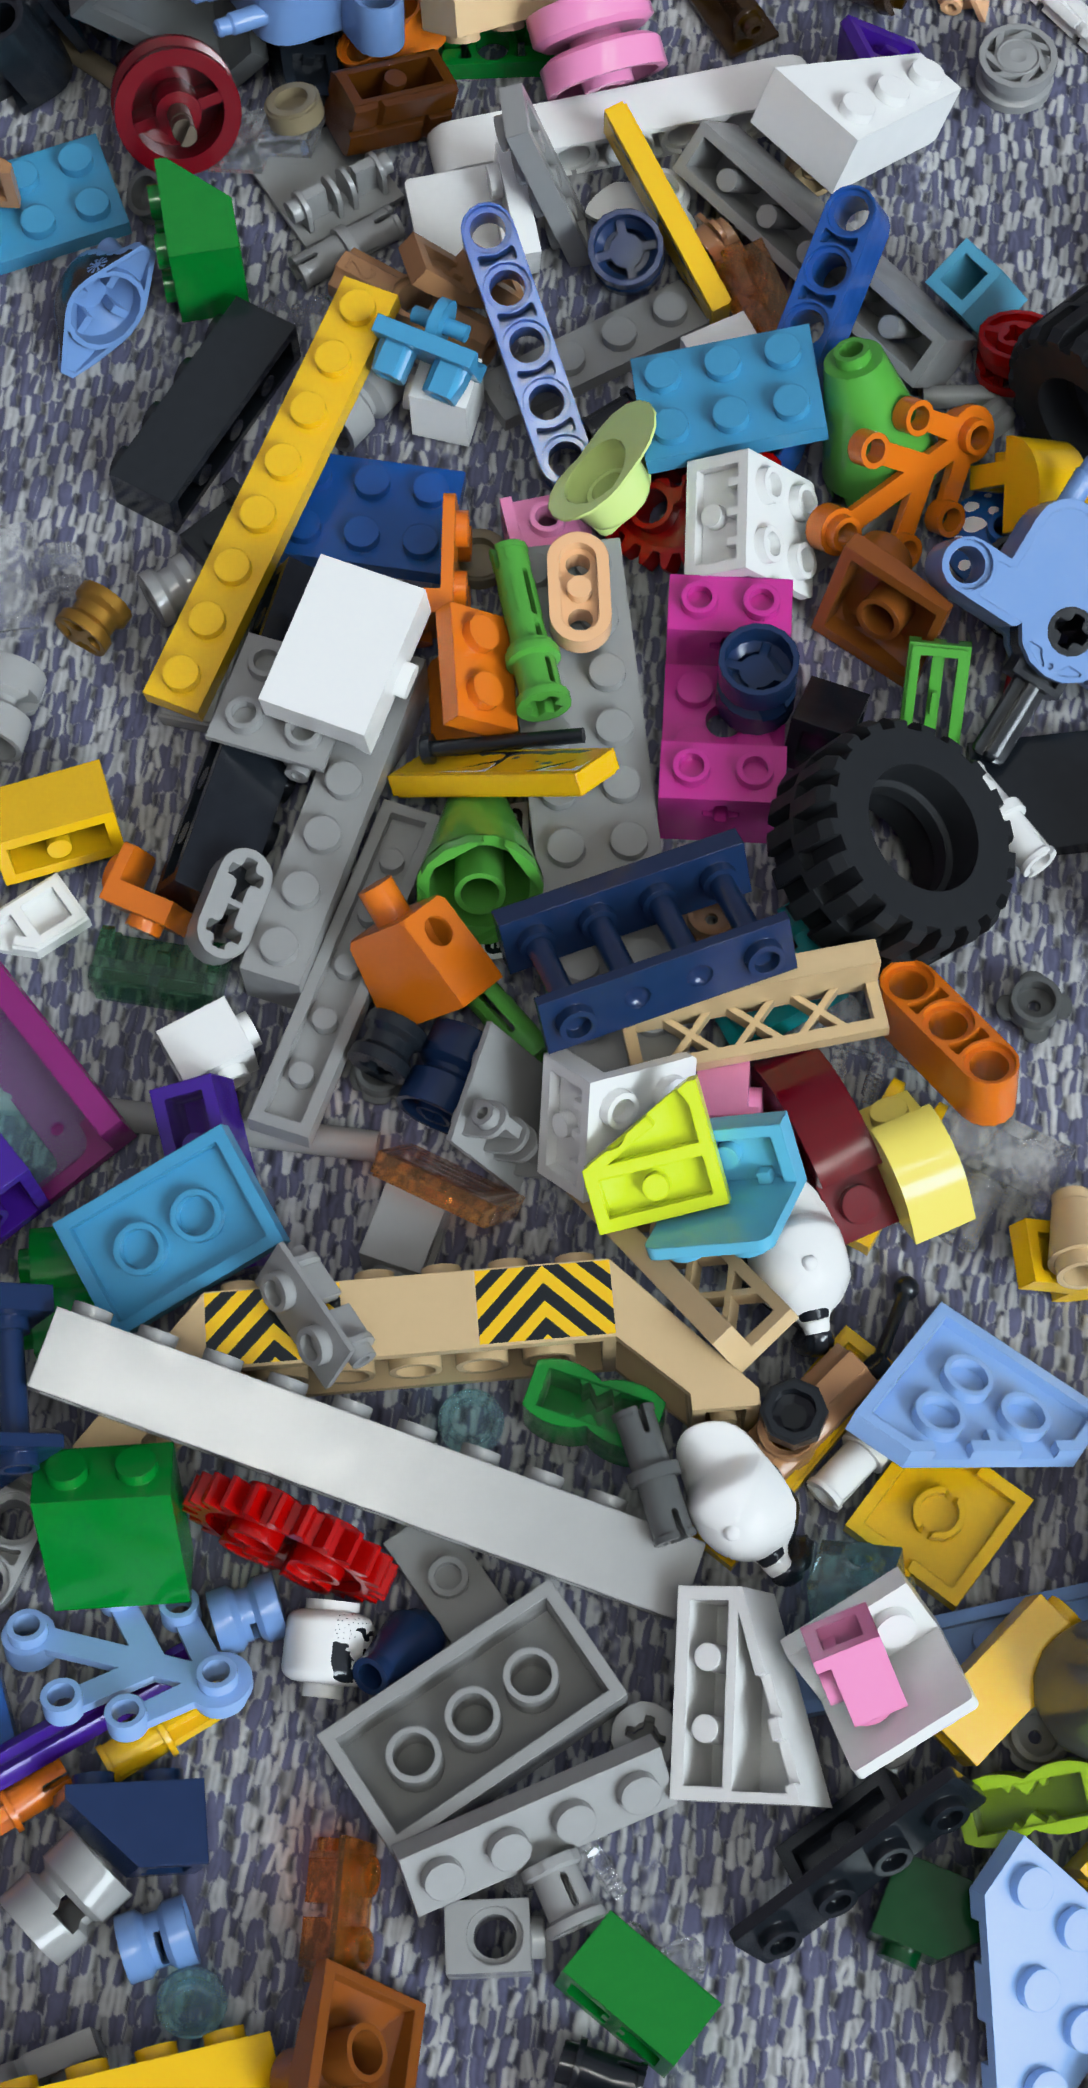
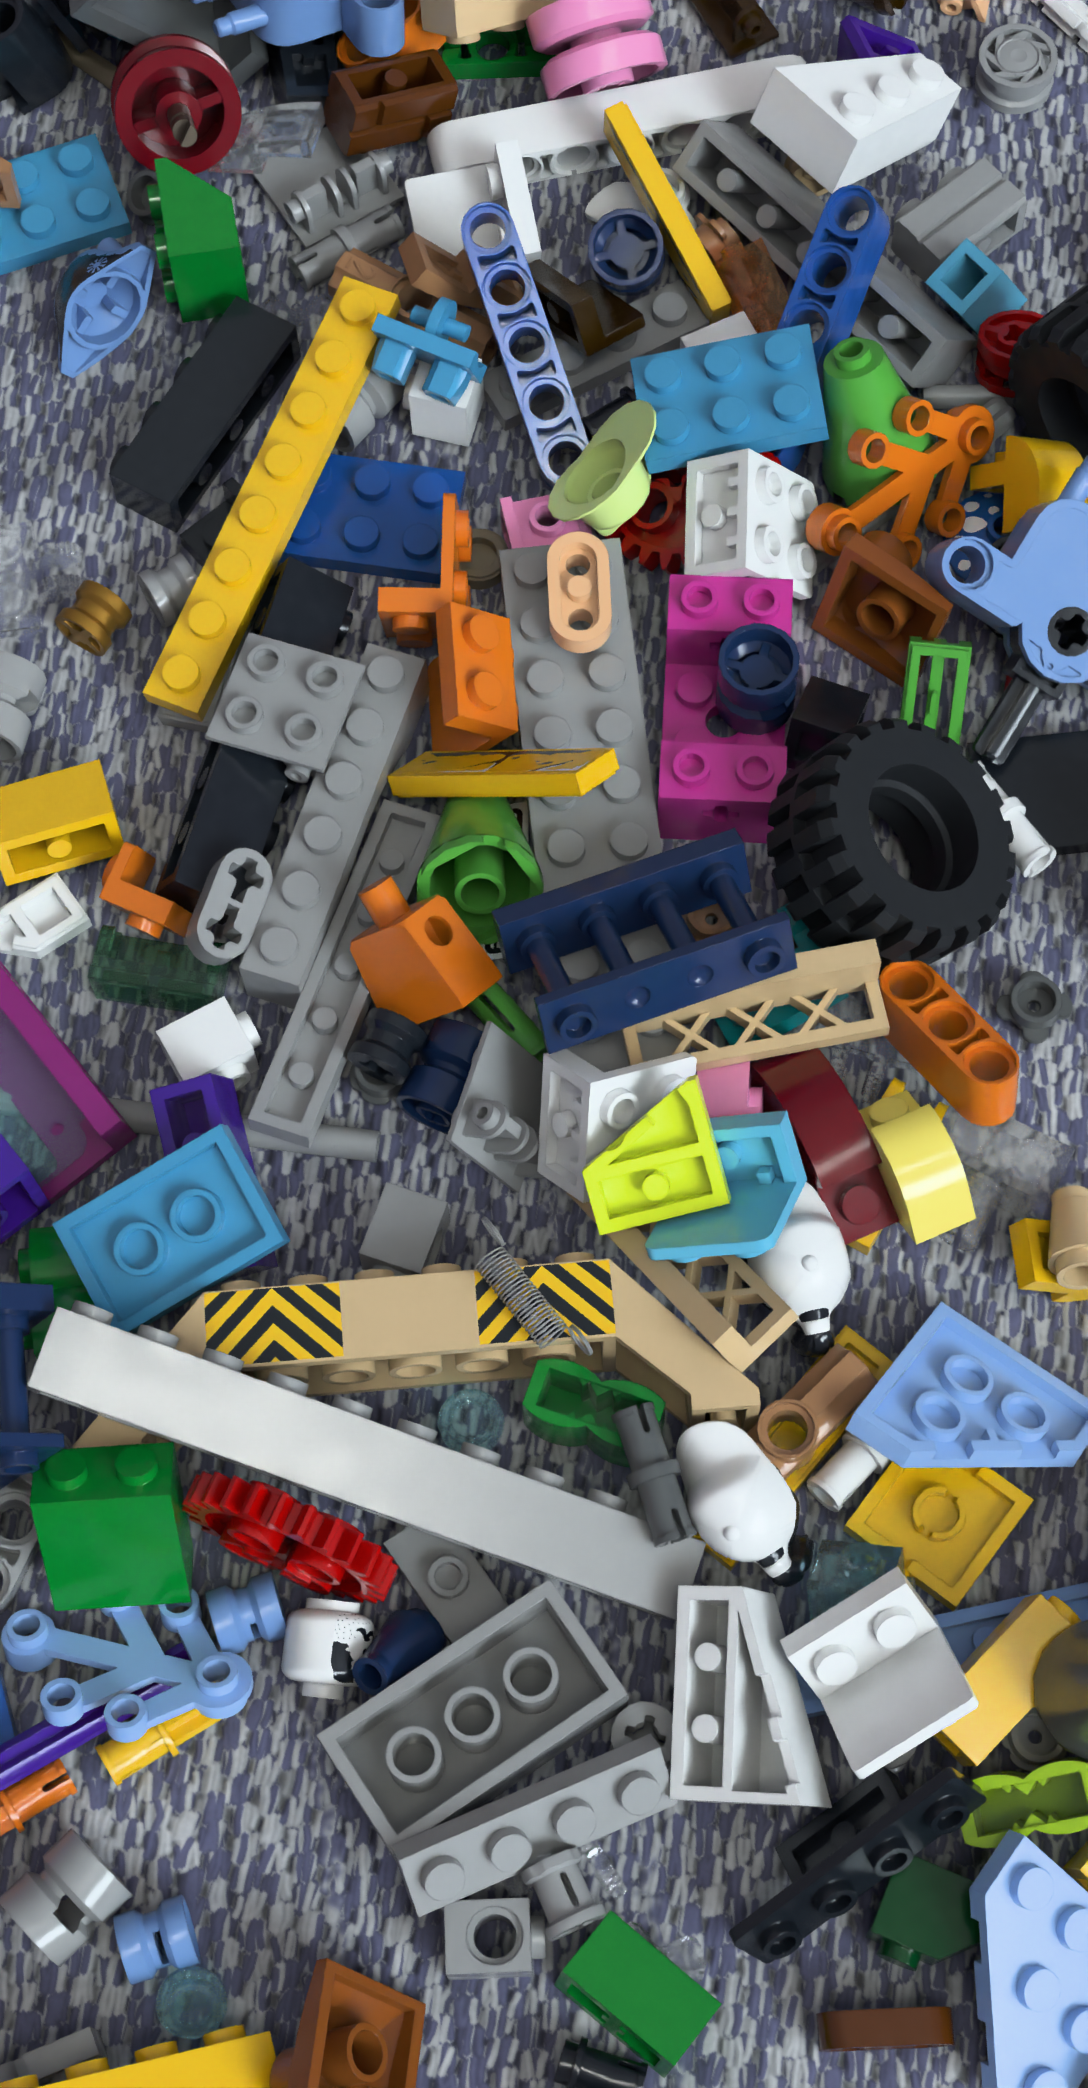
dark blue slope [53,1768,209,1878] -> none
light grey hinge [254,1241,376,1390] -> none
white container [258,554,432,755] -> none
dark tan tile [264,82,325,136] -> none
clear orange hinge [297,1835,381,1984] -> none
clear orange tile [370,1143,525,1229] -> none
black piece [418,727,586,765] -> none
bright green pin [489,539,572,722] -> none
light grey plate [494,82,591,267] -> none
black tile [759,1377,829,1451] -> none
bright pink brick [800,1602,908,1727] -> none
black hinge [863,1276,919,1380] -> none
none -> light grey piece [475,1216,593,1356]
none -> dark brown panel [528,259,646,357]
none -> reddish brown beam [816,2006,955,2052]
none -> light grey brick [891,157,1028,282]

